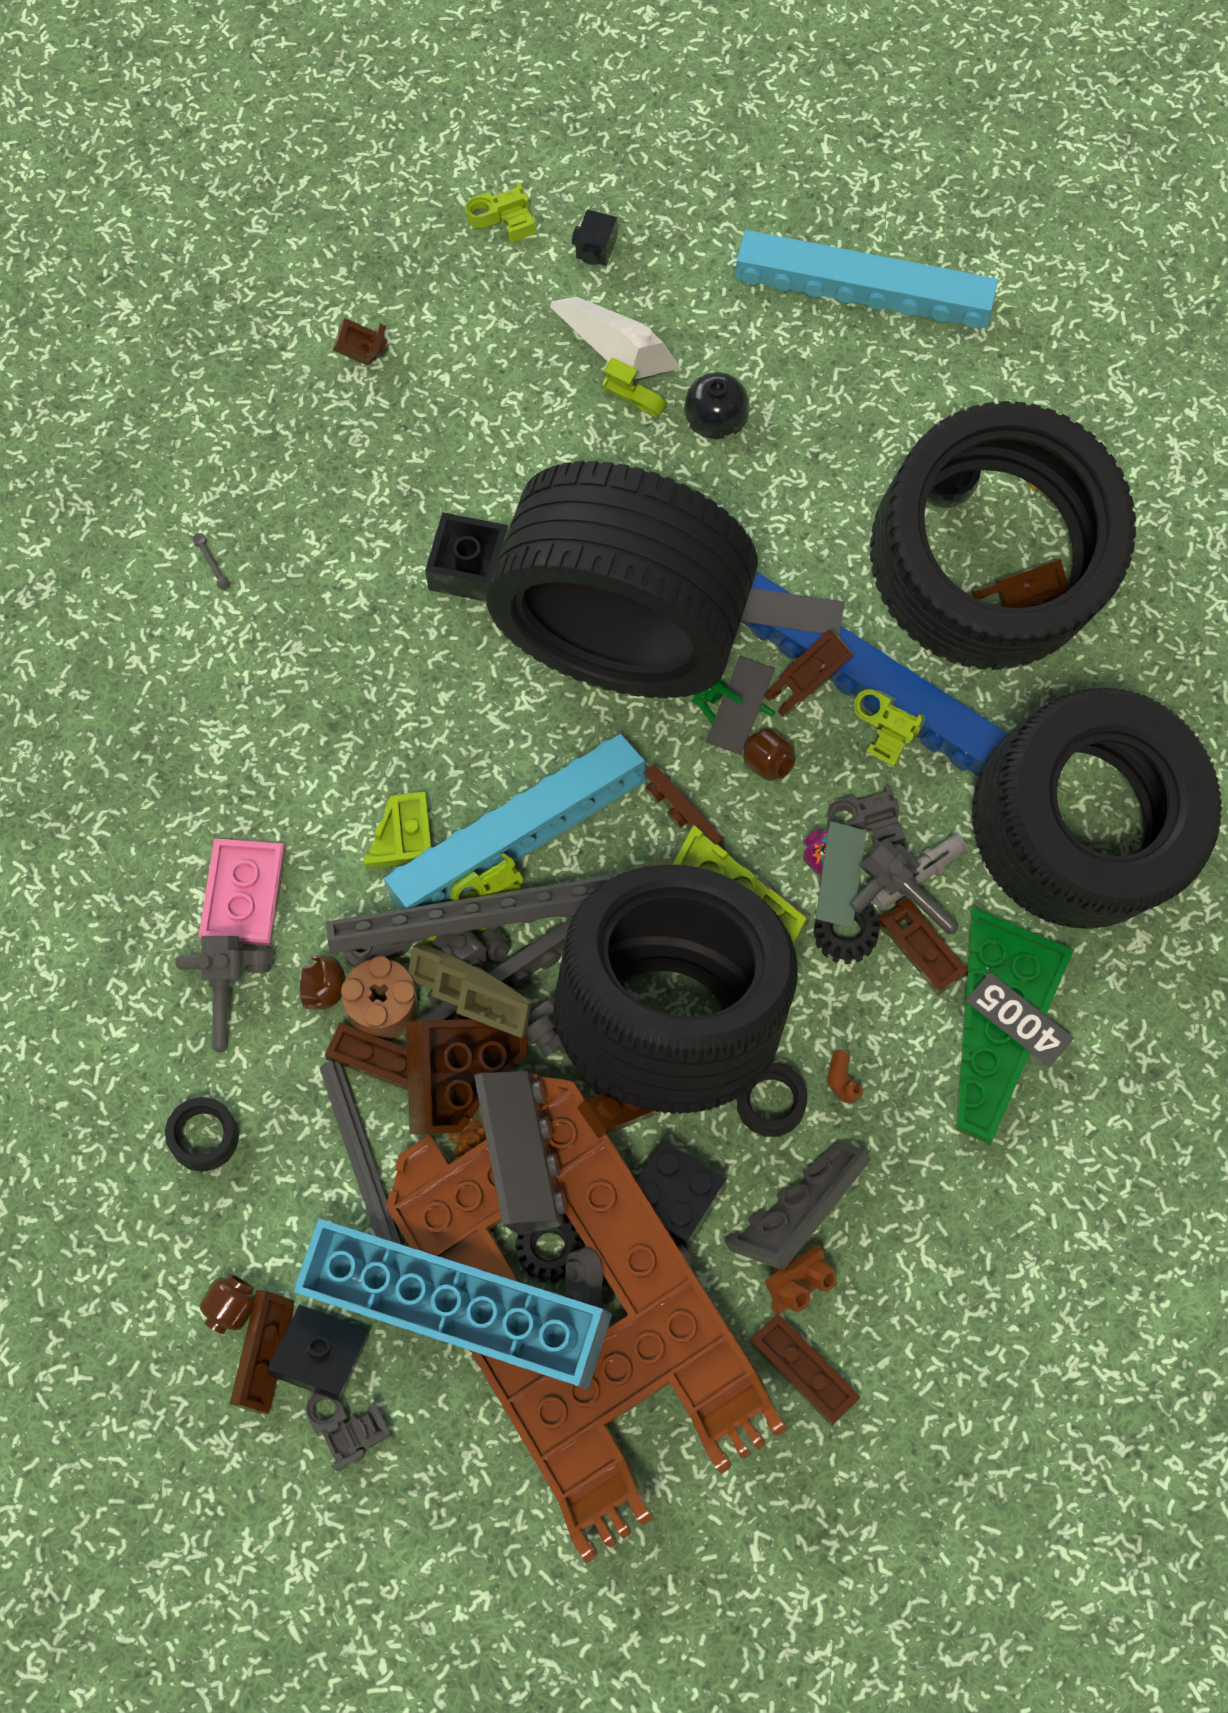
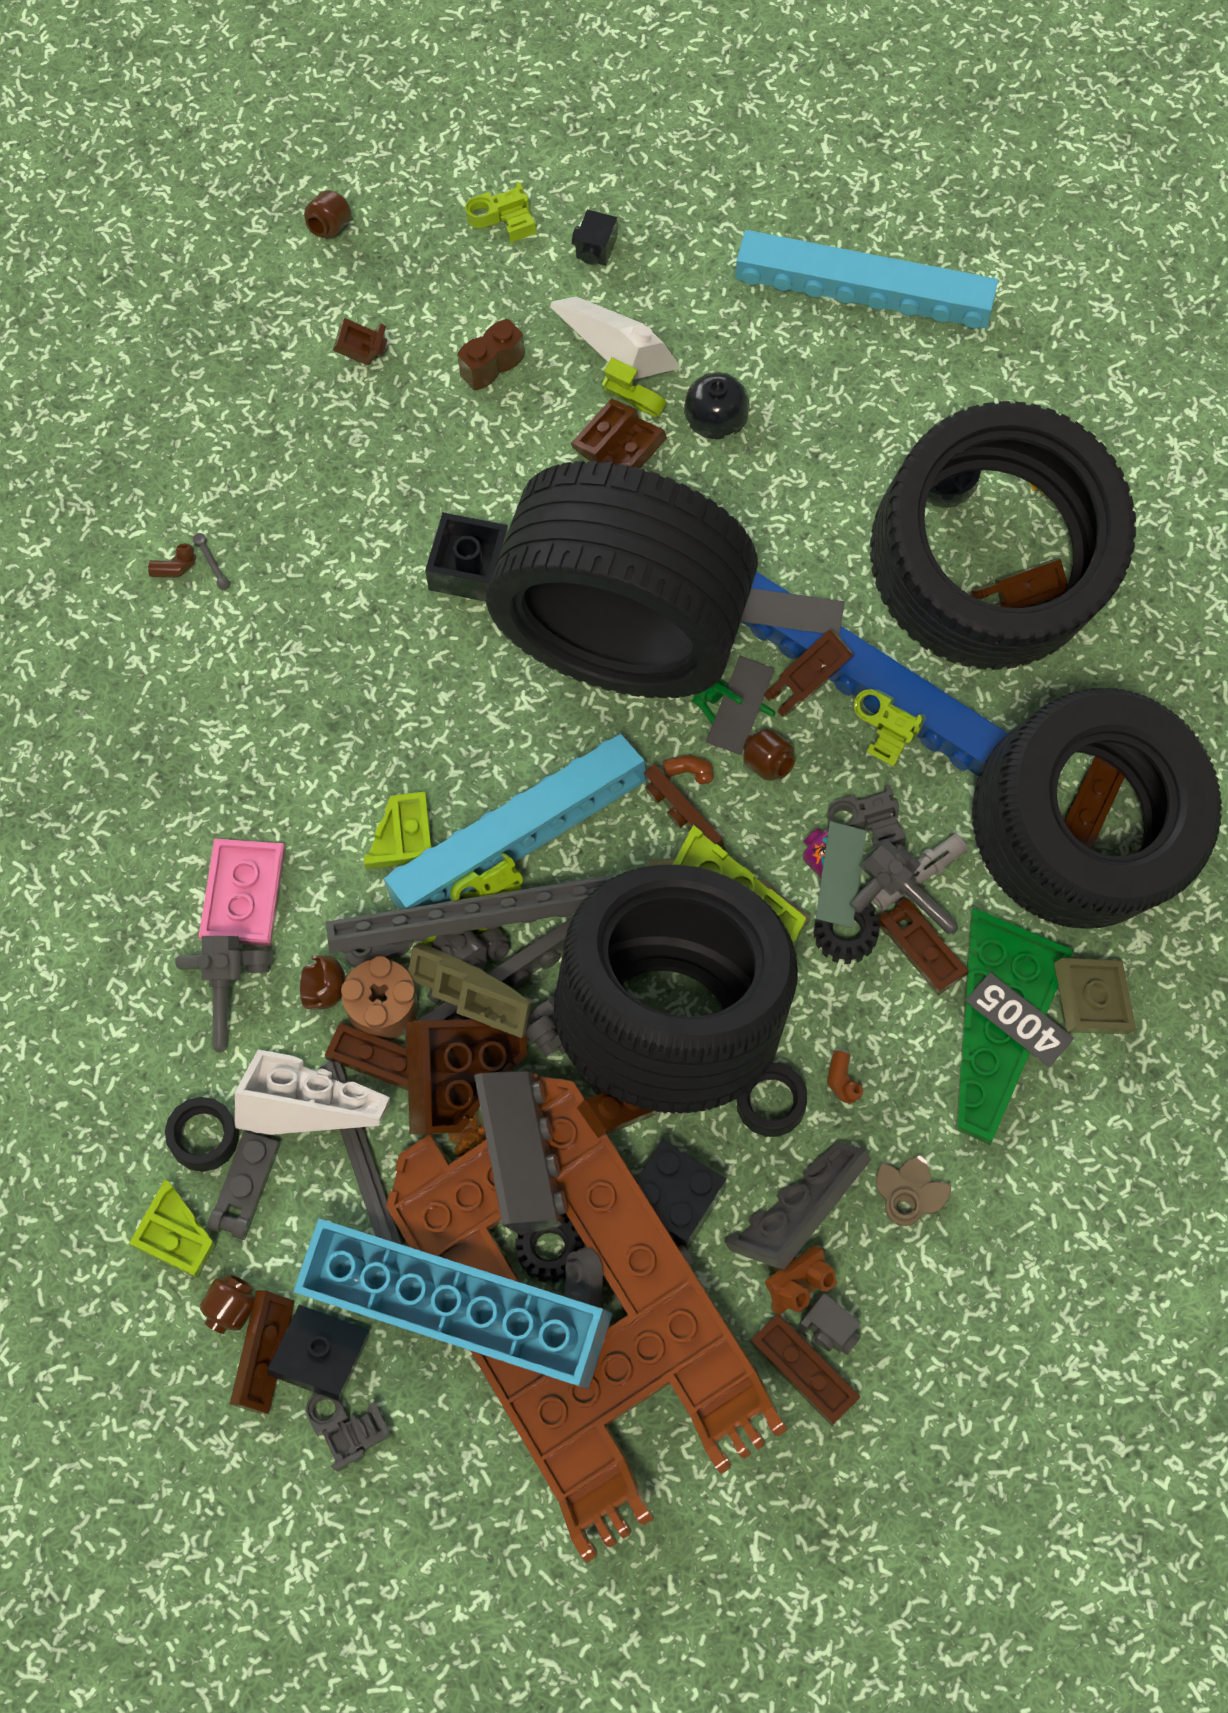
none -> lime wing [129,1179,215,1279]
none -> reddish brown arm [148,543,196,578]
none -> dark grey plate [207,1131,280,1240]
none -> white wedge [235,1050,390,1135]
none -> reddish brown head [304,190,351,239]
none -> reddish brown brick [457,319,525,390]
none -> reddish brown slope [571,398,667,468]
none -> dark orange arm [662,754,714,784]
none -> dark grey brick [799,1293,861,1355]
none -> dark tan plate [876,1155,951,1226]
none -> olive plate [1054,958,1136,1034]
none -> reddish brown plate [1065,757,1125,849]

